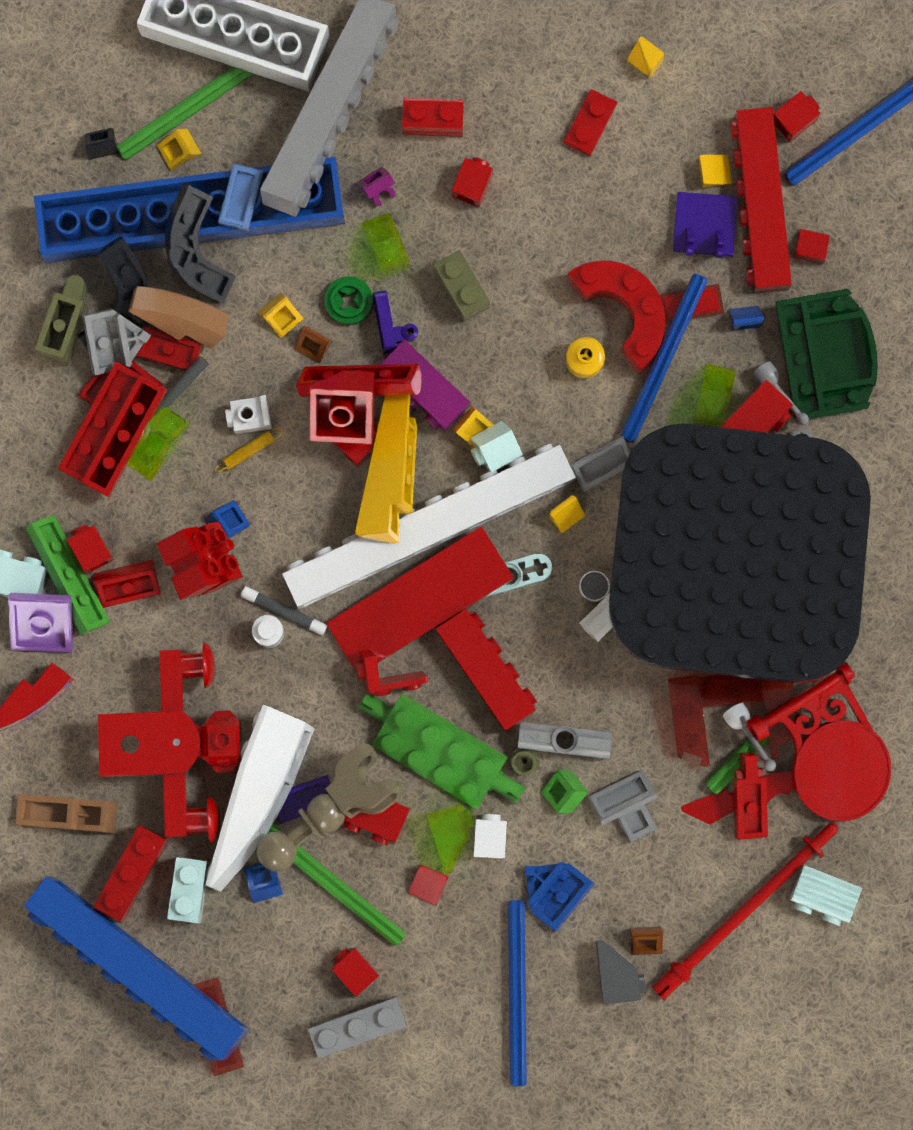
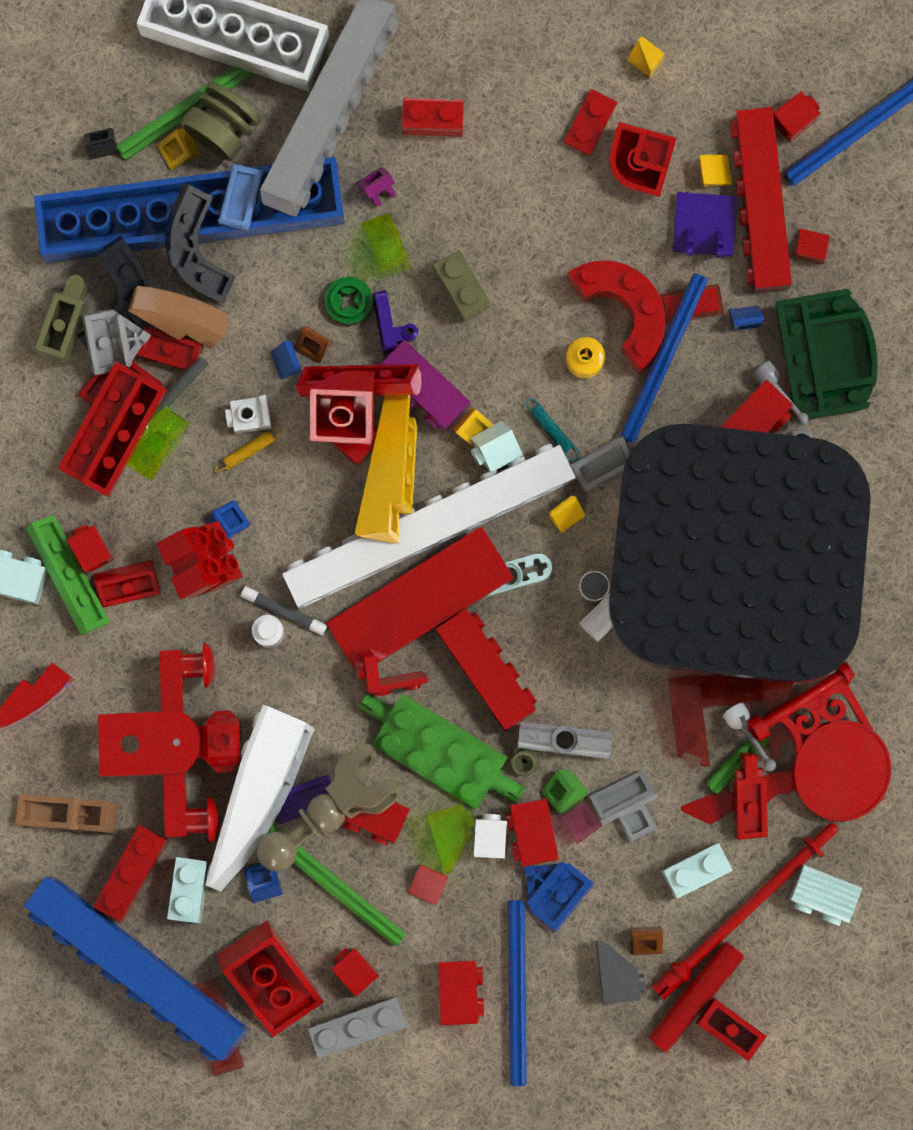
medium lavender tile [8,593,73,653] -> none
yellow slope [258,293,304,338] -> none
red brick [452,157,493,208] -> none
clear neon green slope [692,363,736,427] -> none
none -> olive wheel [180,82,261,161]
none -> red slope [217,920,324,1037]
none -> blue slope [271,340,301,379]
none -> red brick [439,960,484,1025]
none -> red brick [505,798,559,867]
none -> teal piece [526,399,580,461]
none -> clear pink plate [558,800,602,844]
none -> red brick [609,122,677,197]
none -> red brick [647,941,744,1053]
none -> light aqua brick [661,843,733,899]
none -> red brick [695,998,767,1062]

